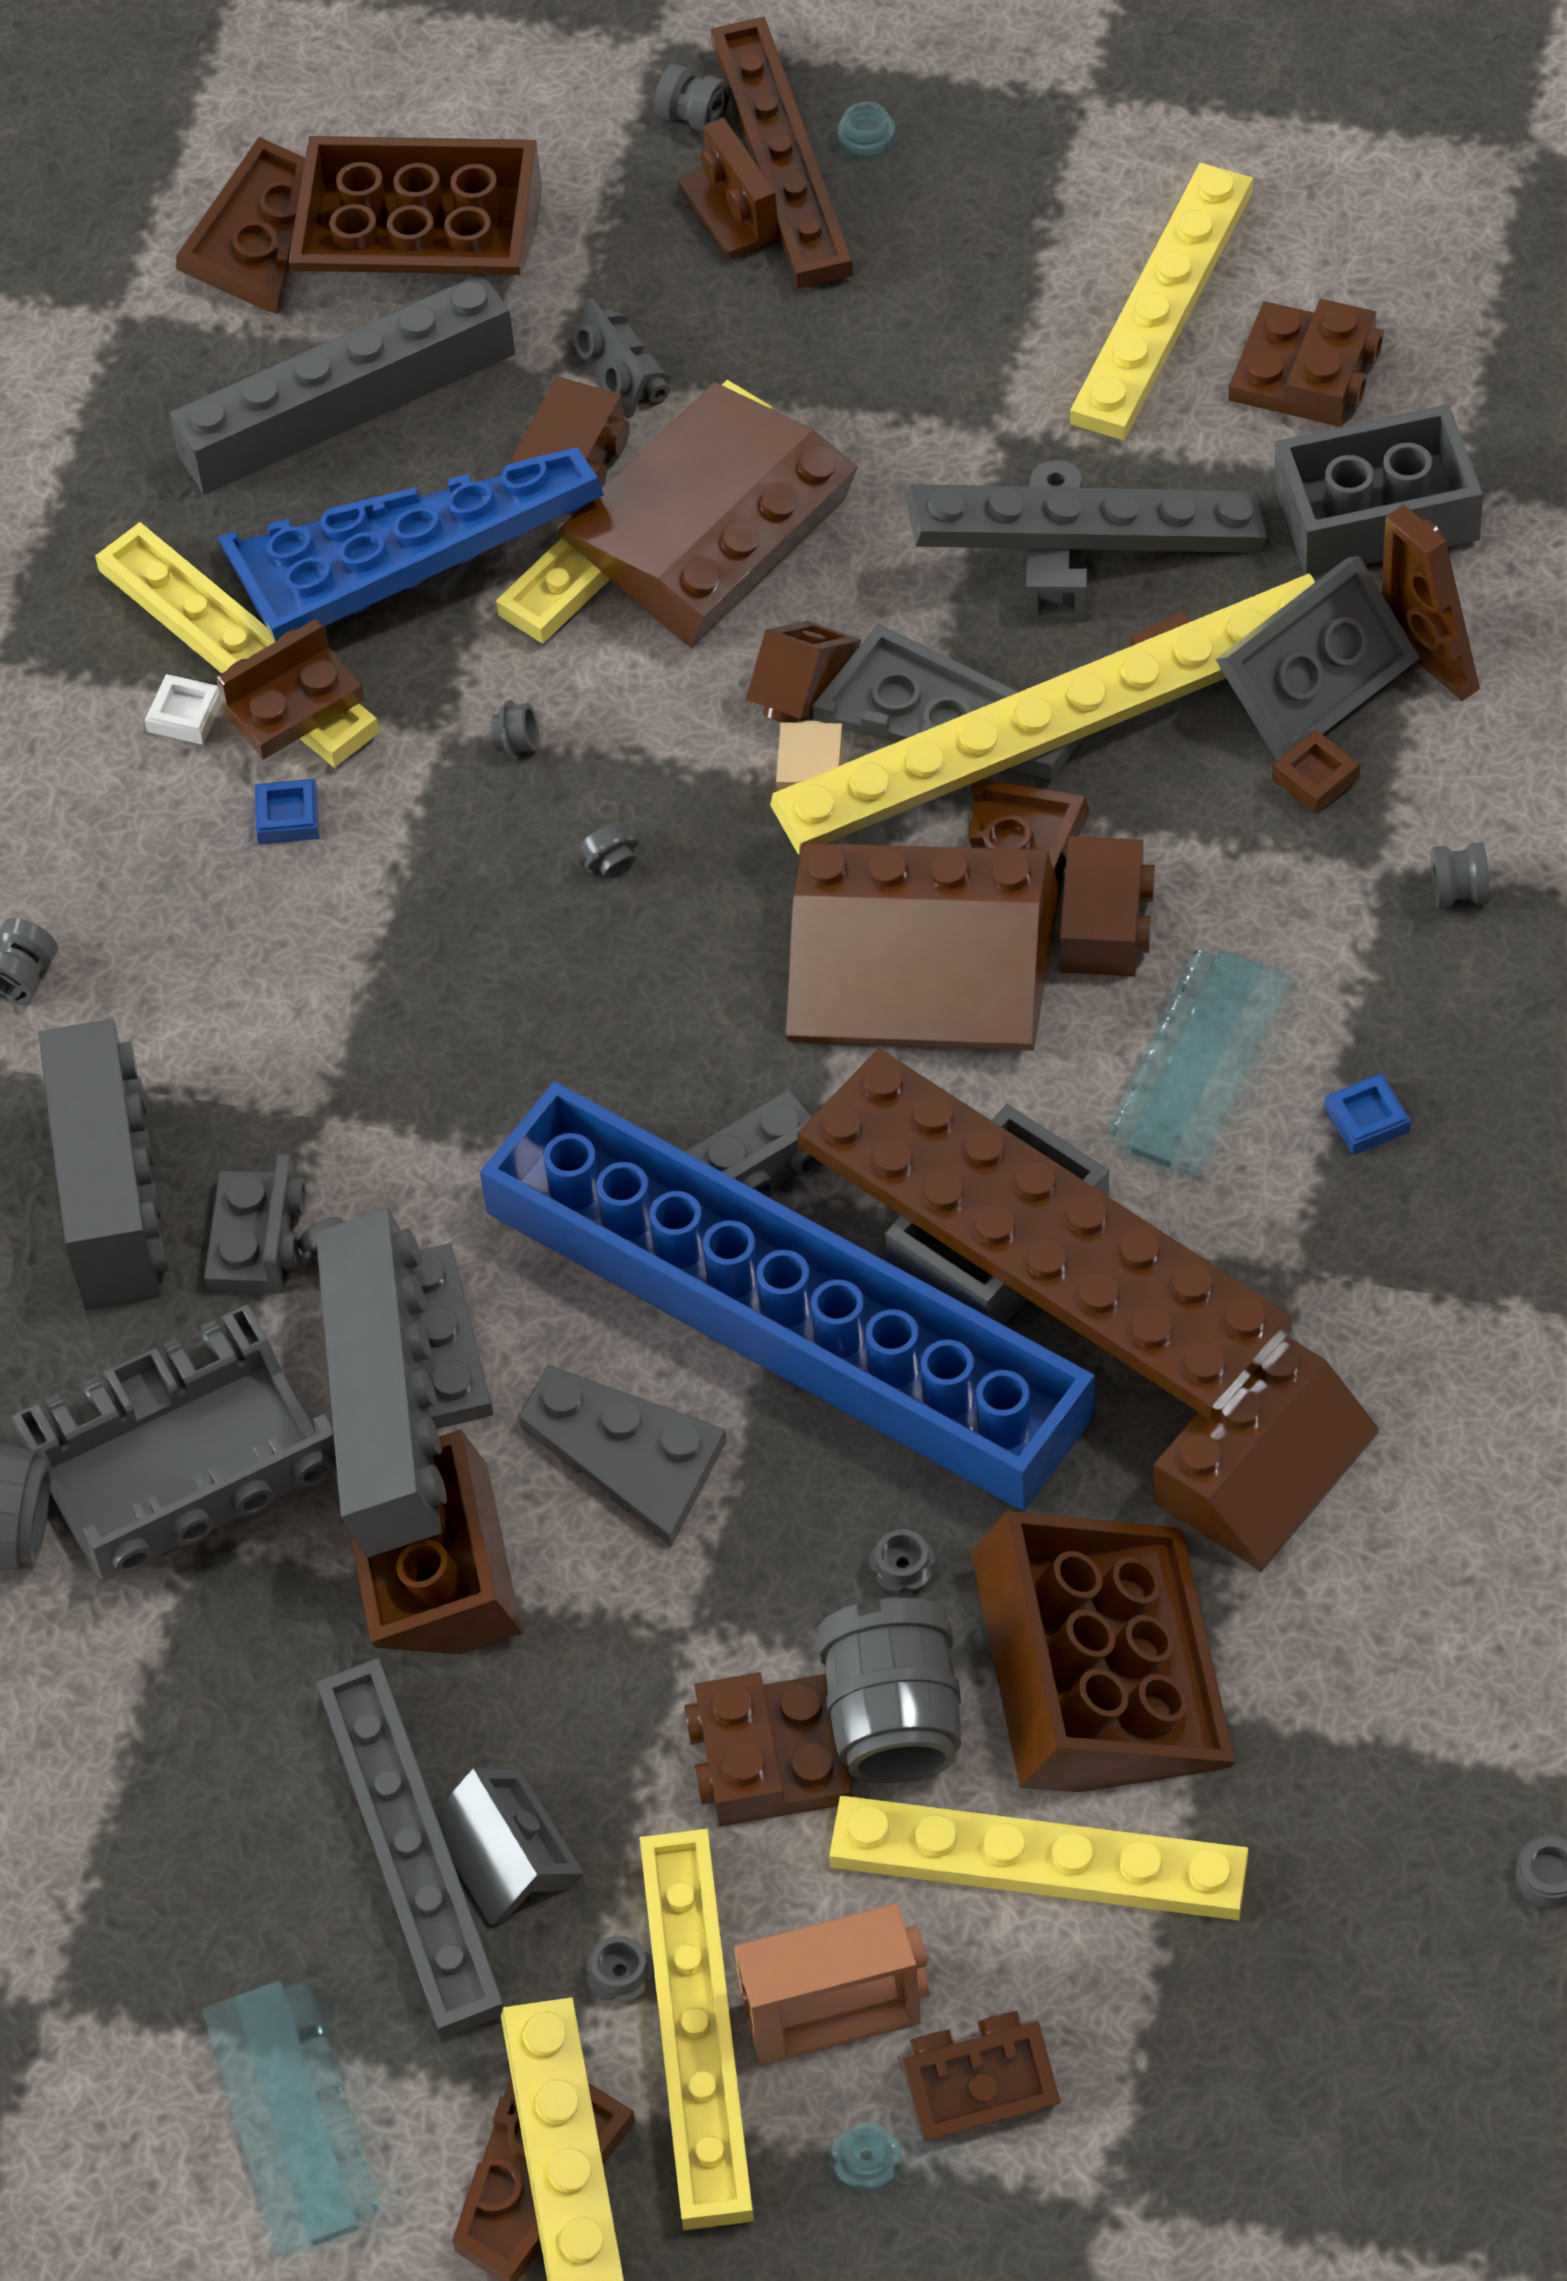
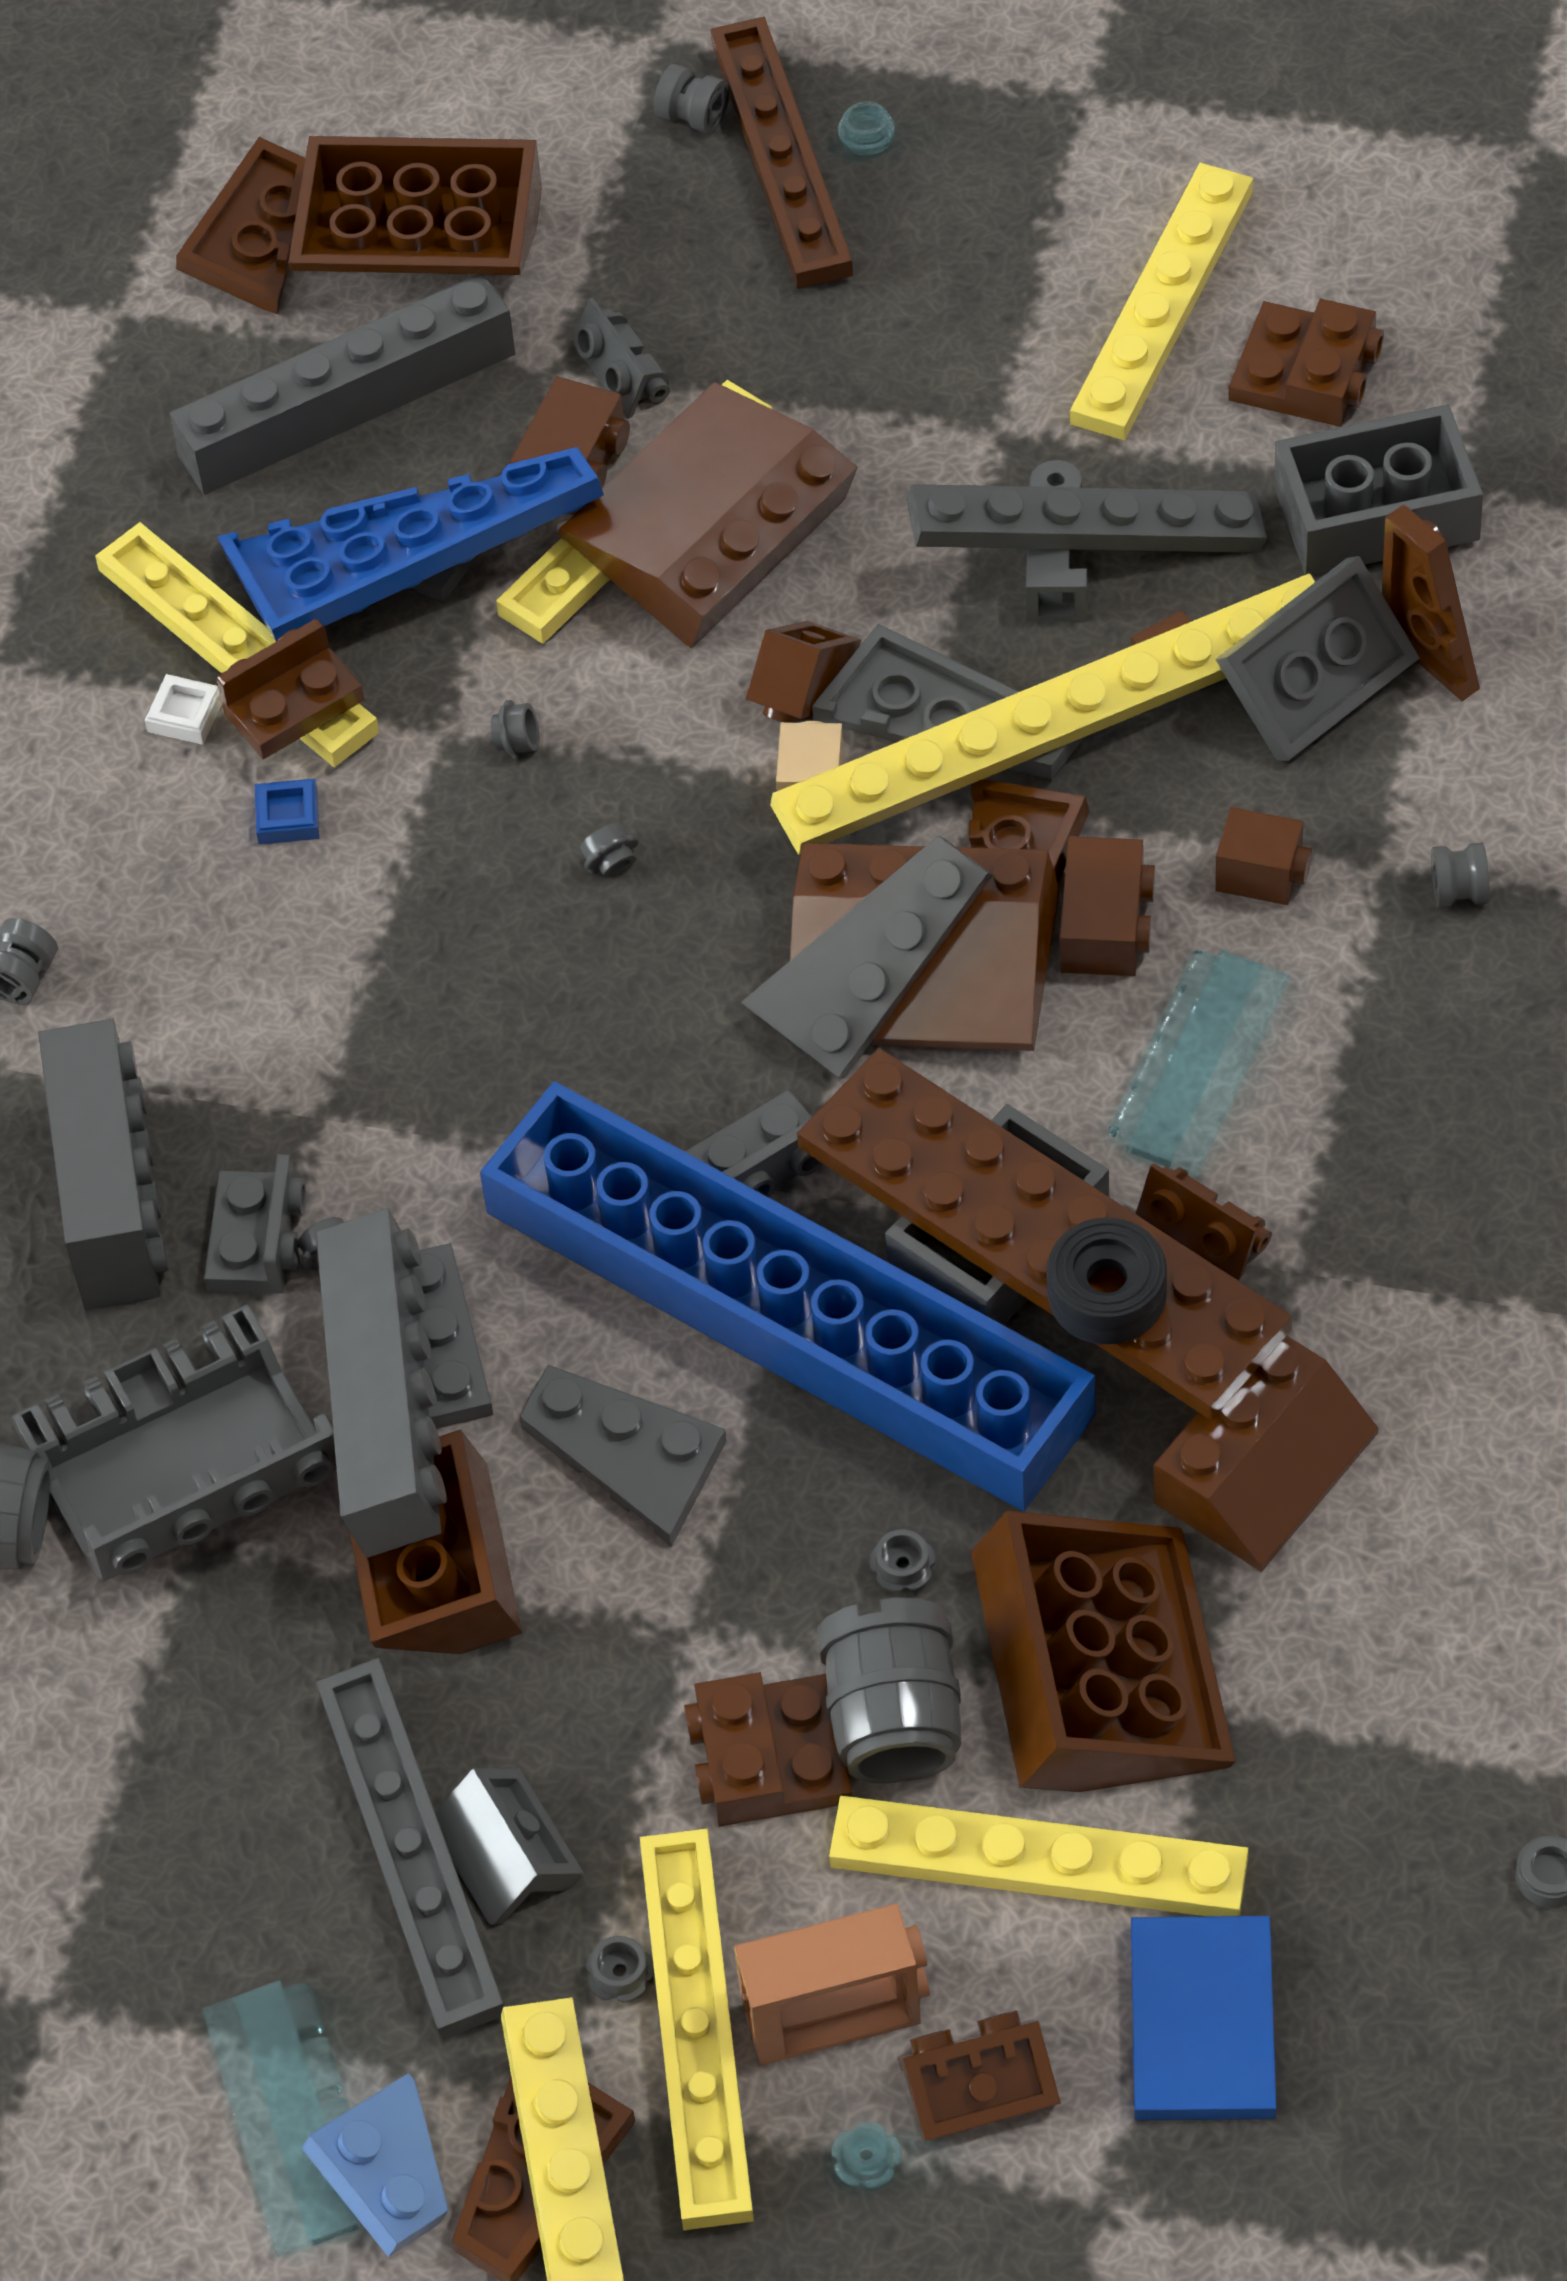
reddish brown bracket [678,117,779,259] -> none
reddish brown plate [1272,729,1360,814] -> none
blue tile [1324,1073,1411,1155] -> none
none -> medium blue wing [302,2073,449,2257]
none -> dark grey wing [741,836,993,1078]
none -> black tyre [1047,1217,1167,1345]
none -> blue tile [1131,1916,1276,2120]
none -> reddish brown hinge [1136,1163,1272,1281]
none -> reddish brown brick [1215,807,1312,905]

